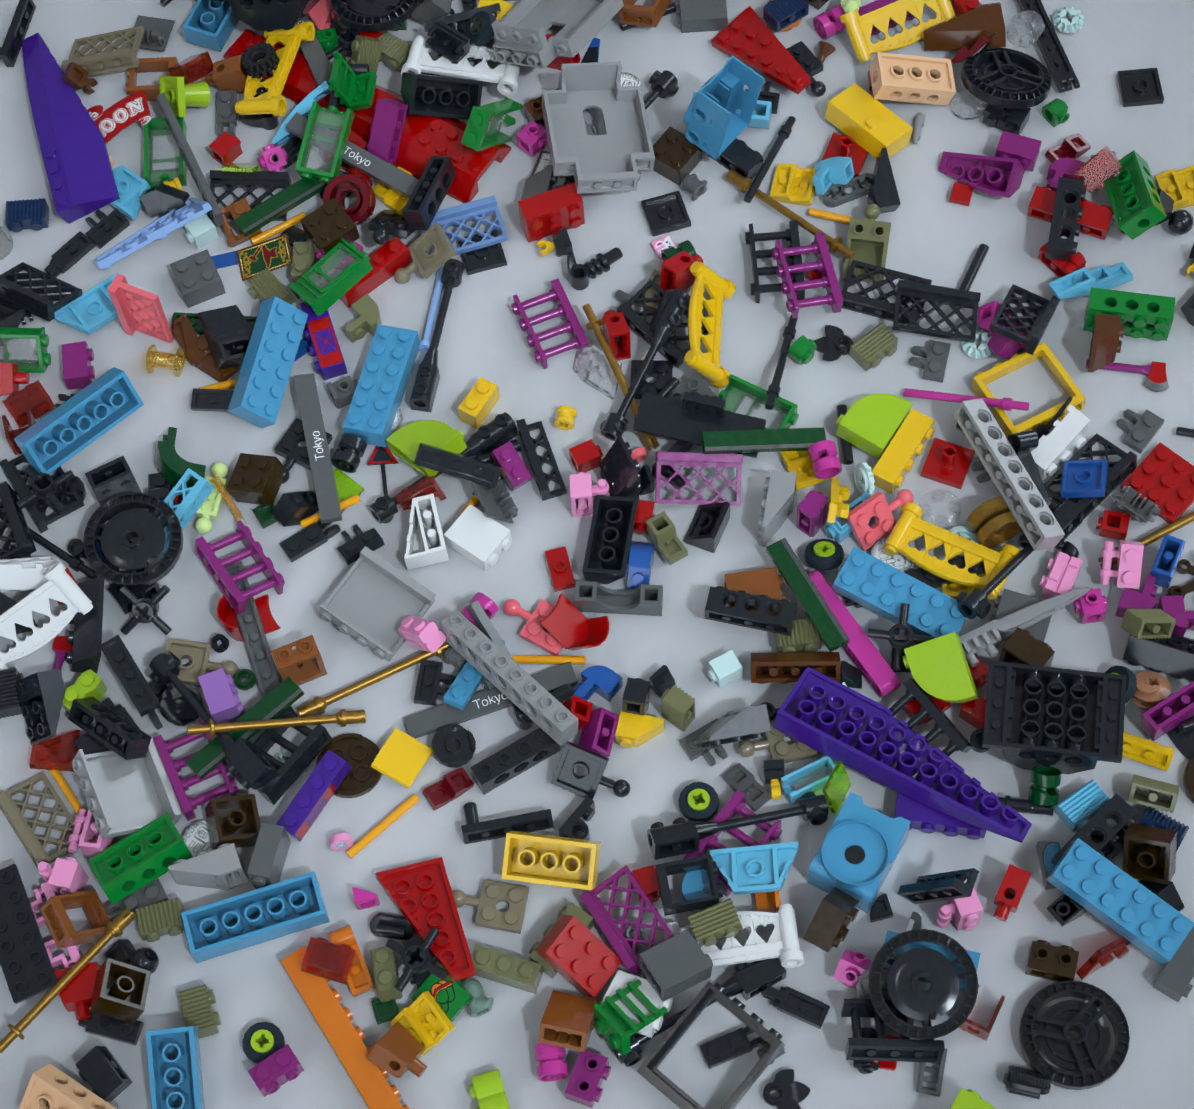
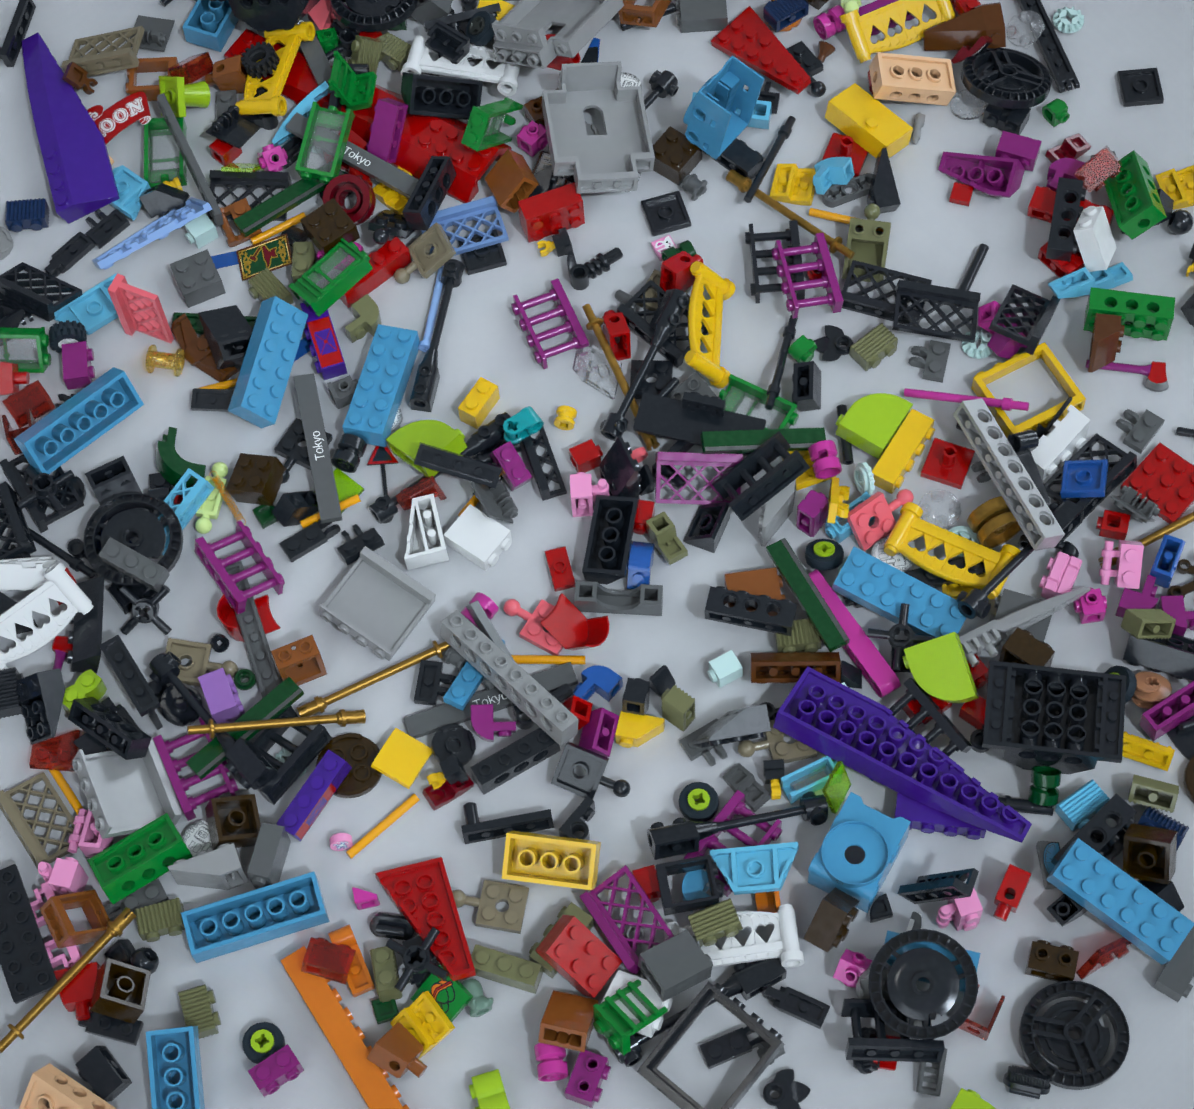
bright pink brick [398,616,447,653] -> none
none -> black wheel [49,320,87,353]
none -> dark grey brick [99,537,170,593]
none -> black hinge [206,105,261,149]
none -> black piece [427,754,469,790]
none -> magenta brick [471,704,516,742]
none -> dark orange brick [484,149,539,214]
none -> teal piece [503,406,544,444]
none -> black fence [712,431,810,521]
none -> black brick [792,361,821,412]
none -> white brick [1073,206,1117,272]

